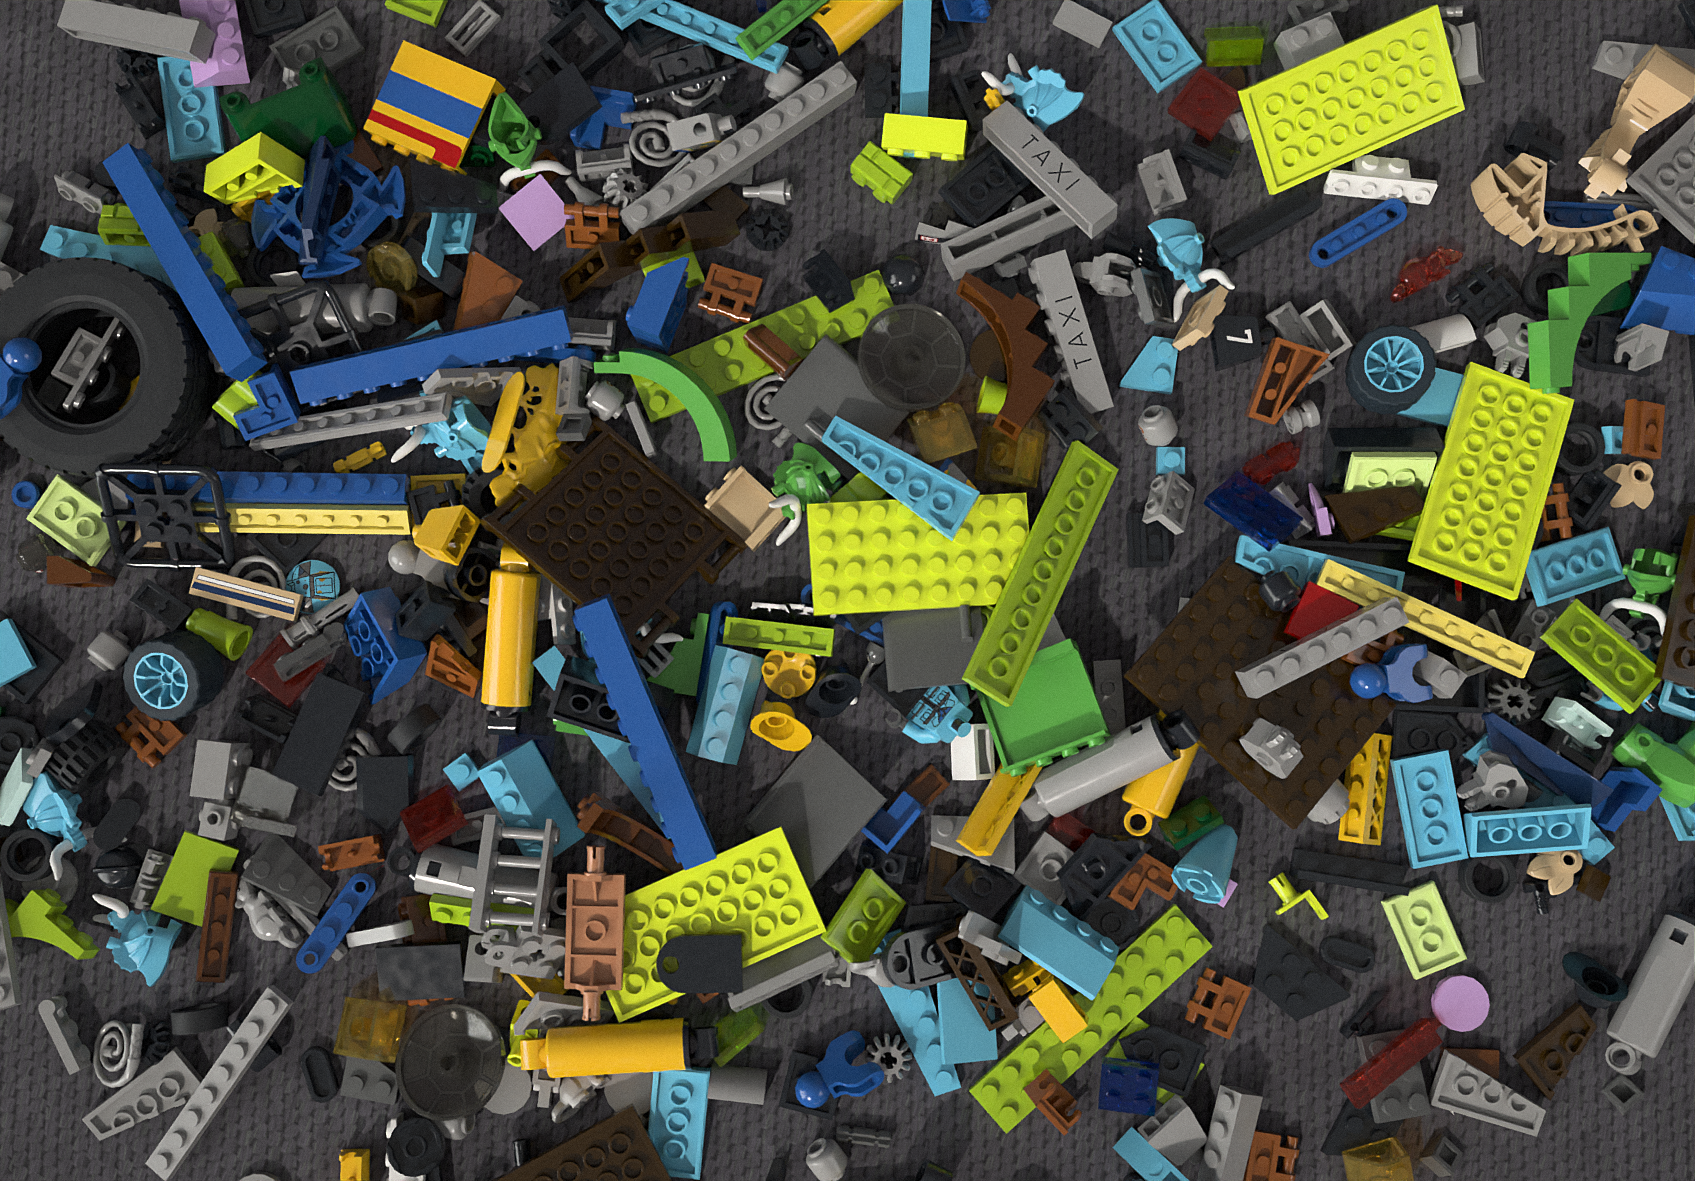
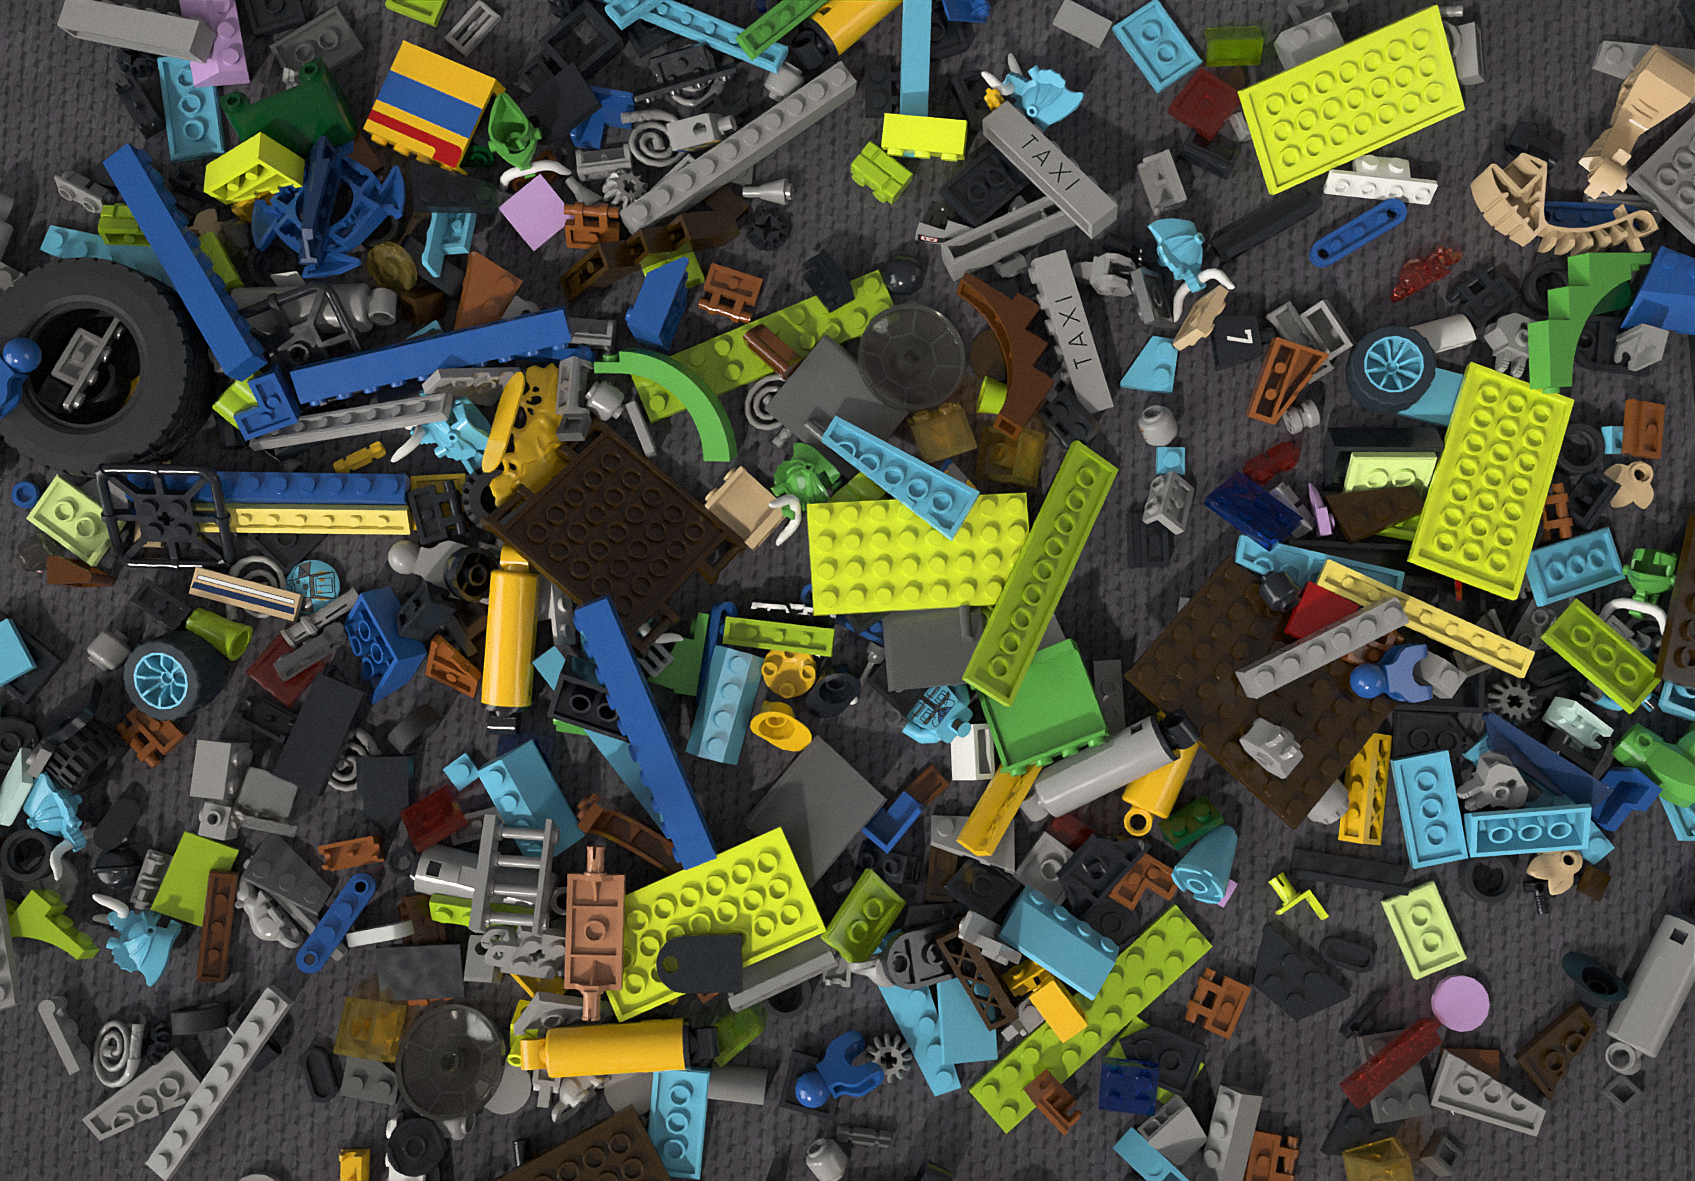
yellow torso [412,505,480,565] -> none

